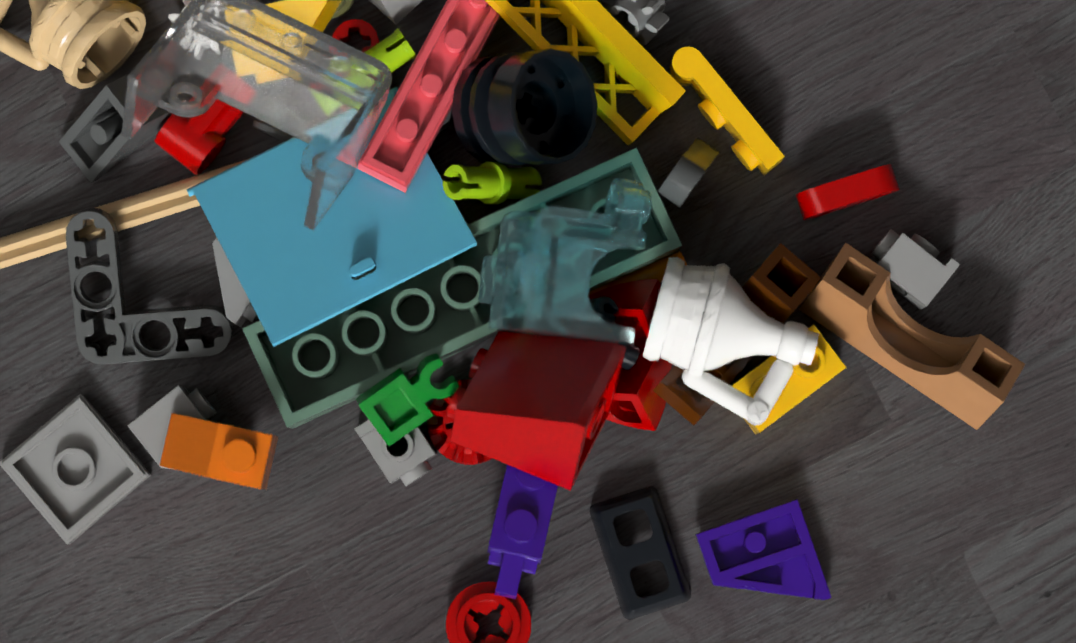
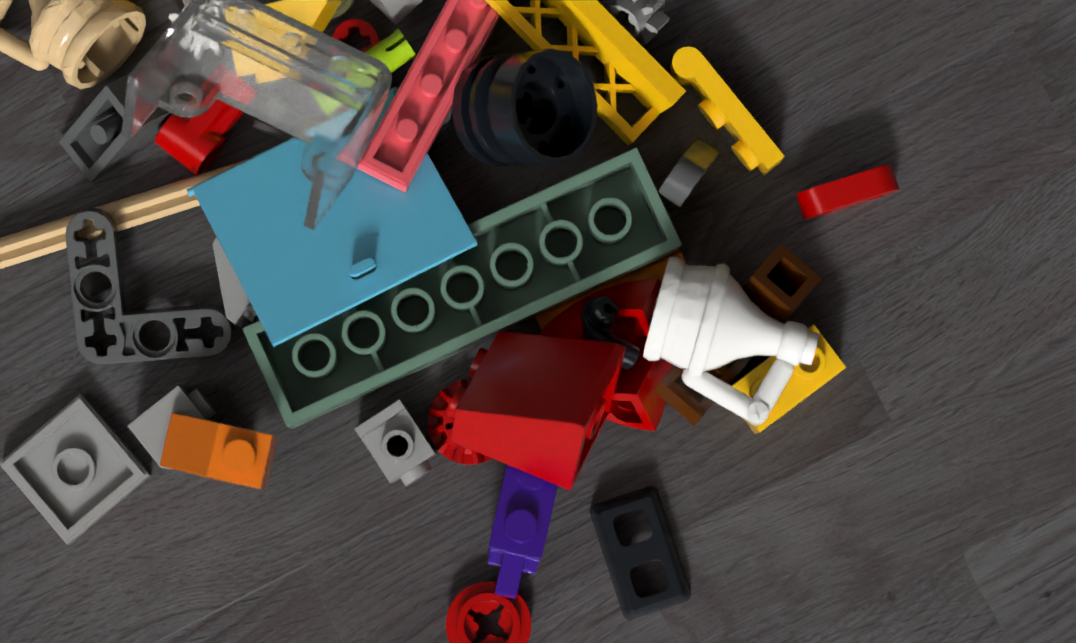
green plate [356,353,459,446] -> none
lime pin [443,162,542,204] -> none
clear light blue animal [478,178,652,344] -> none
dark purple wing [695,499,832,600] -> none
medium nougat arch [799,243,1025,430] -> none
light grey brick [871,229,960,310] -> none

